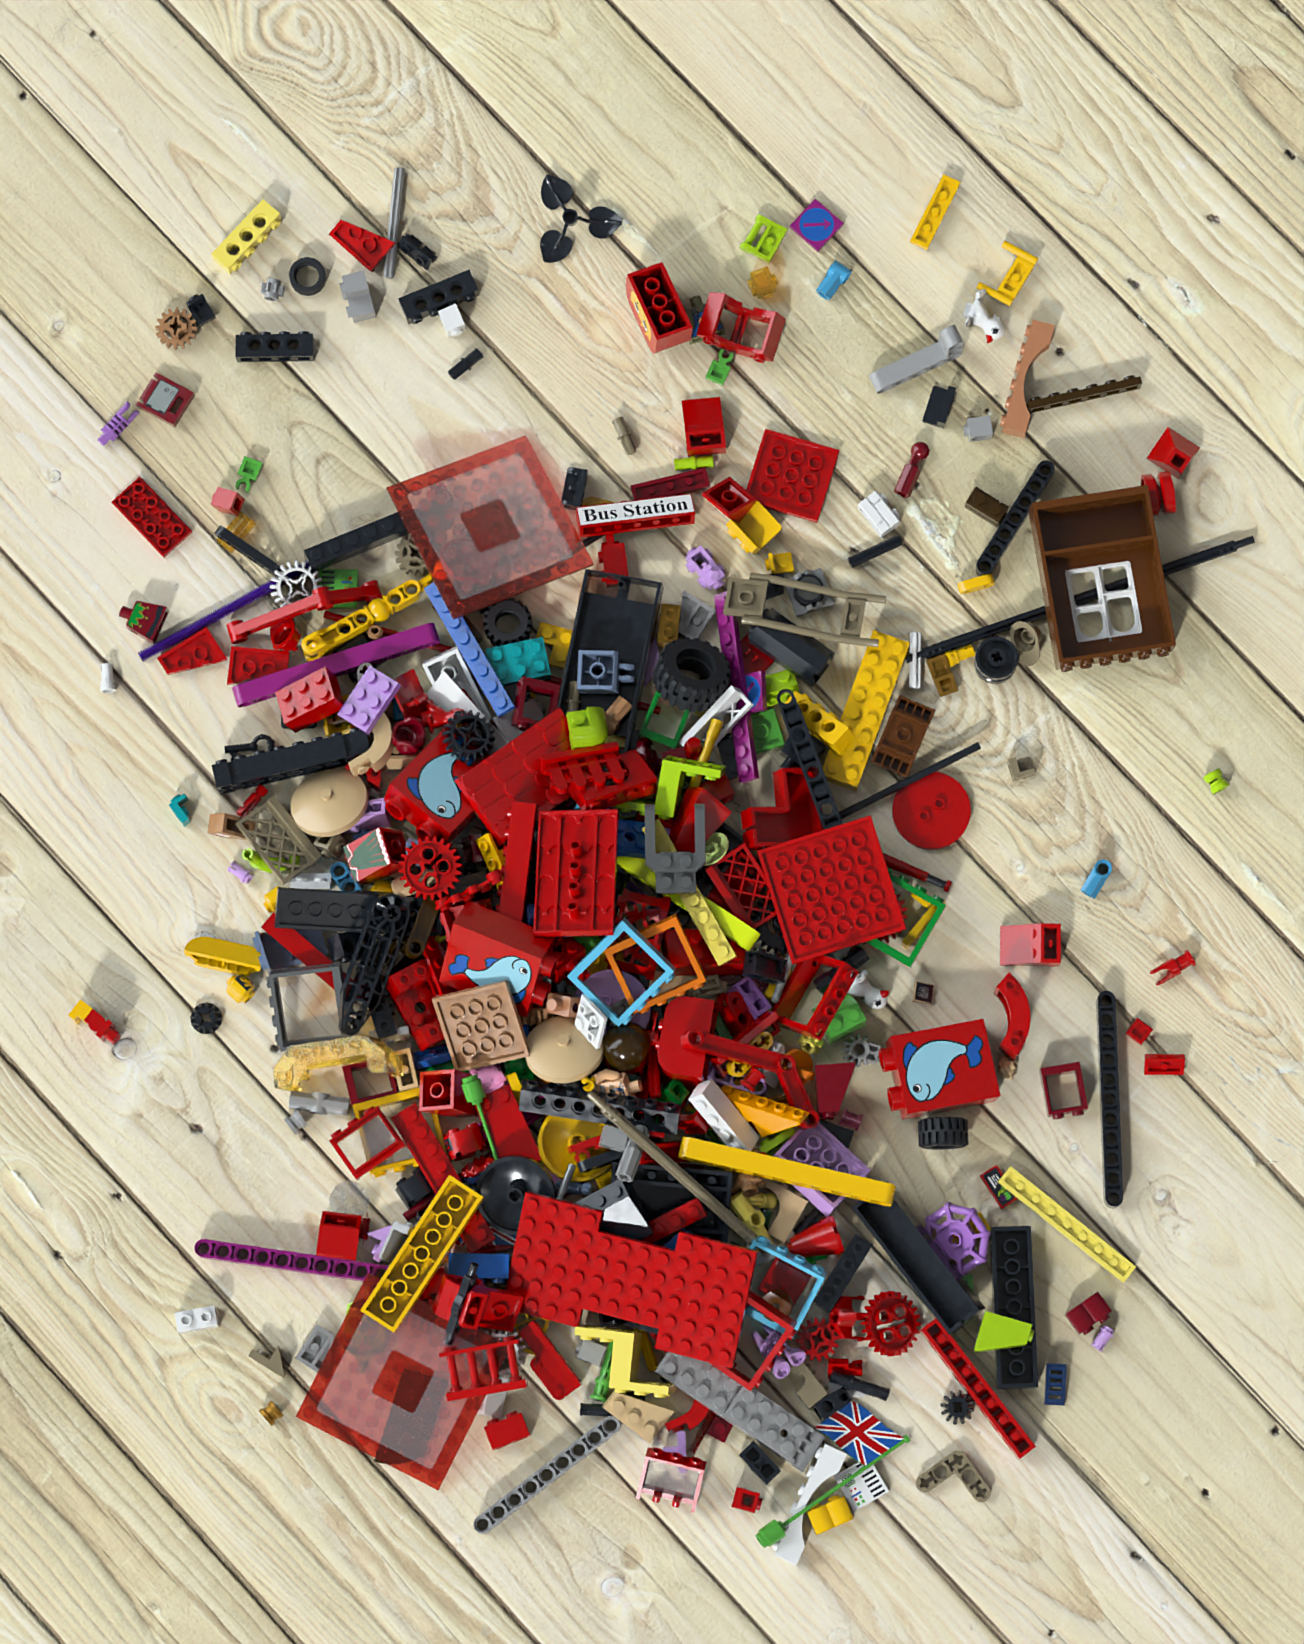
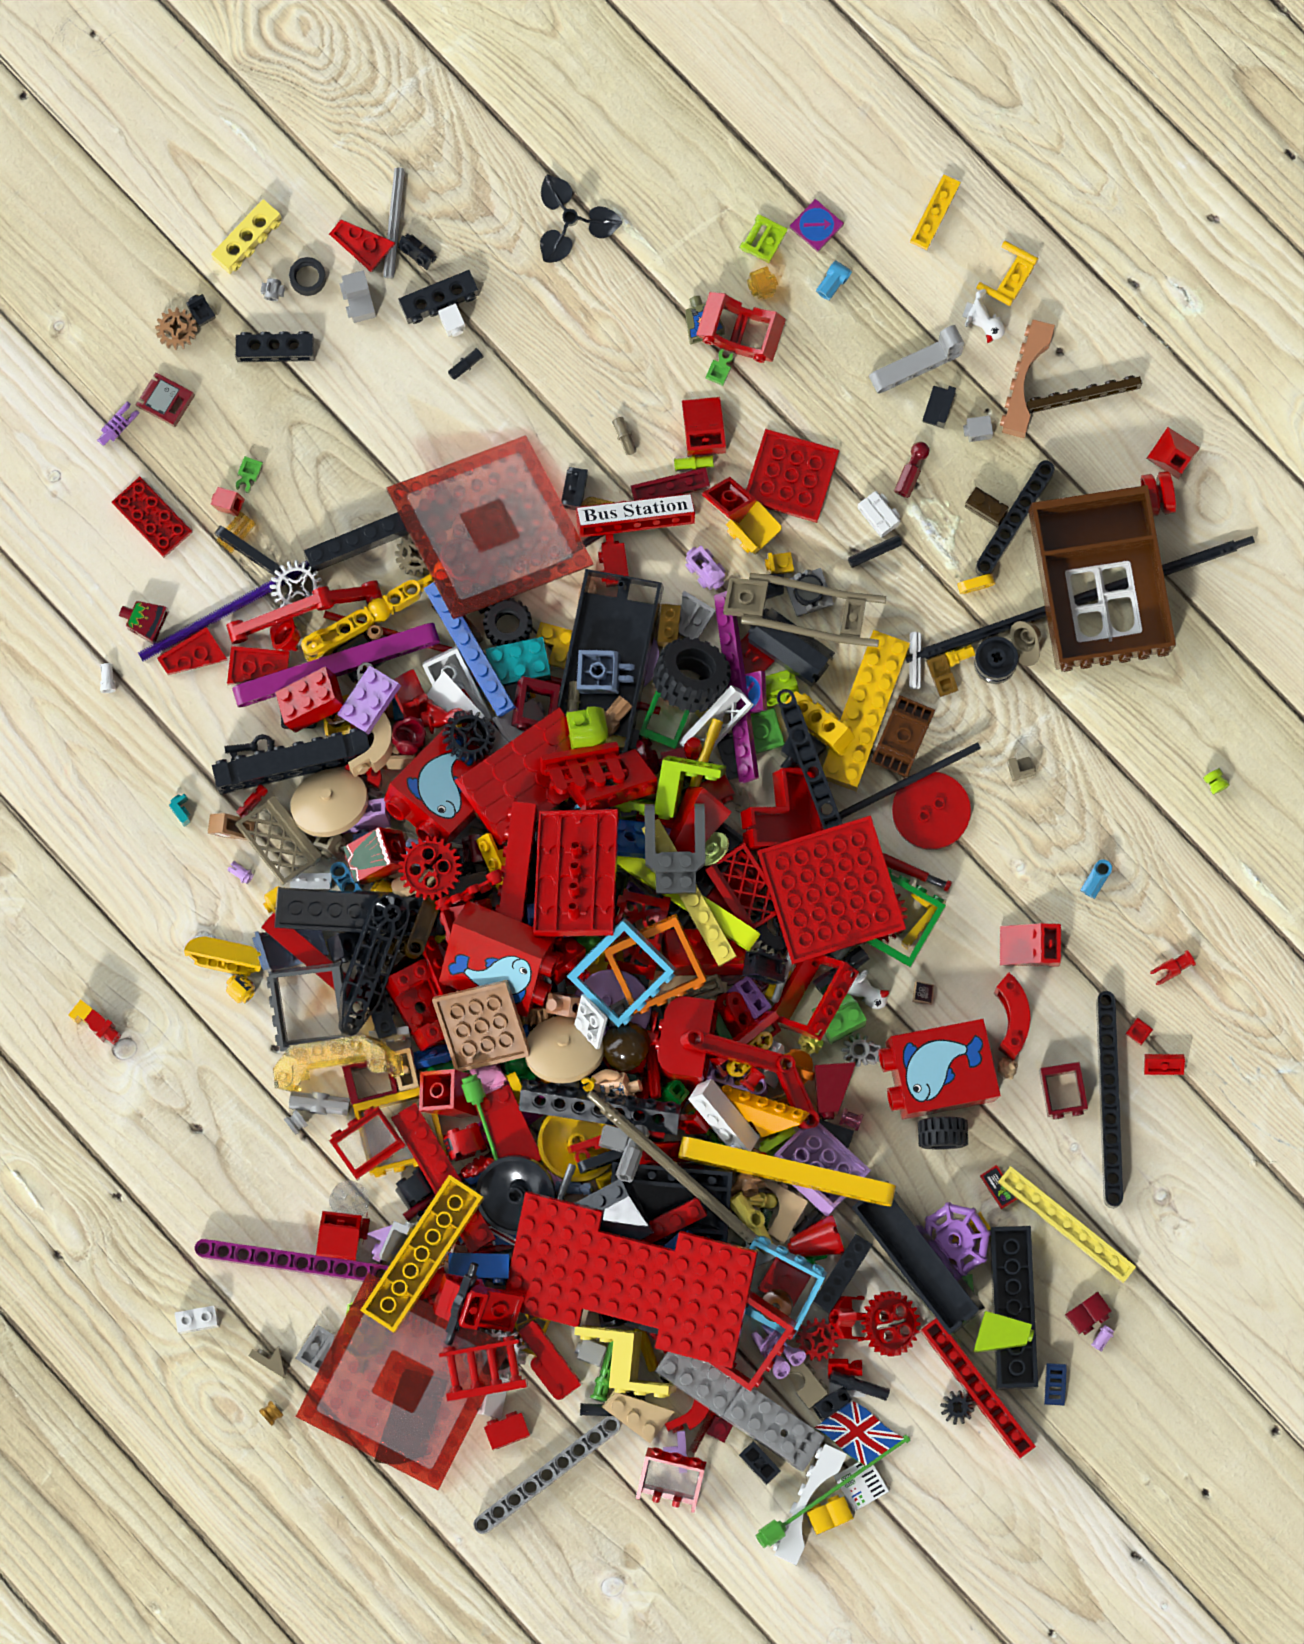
black gear [190,1002,222,1034] -> none
lime arm [242,848,300,874] -> none
bright green tile [319,569,358,609] -> none
red brick [626,262,693,354] -> none
red brick [731,1487,763,1514] -> none
dark tan beam [916,1451,990,1502] -> none

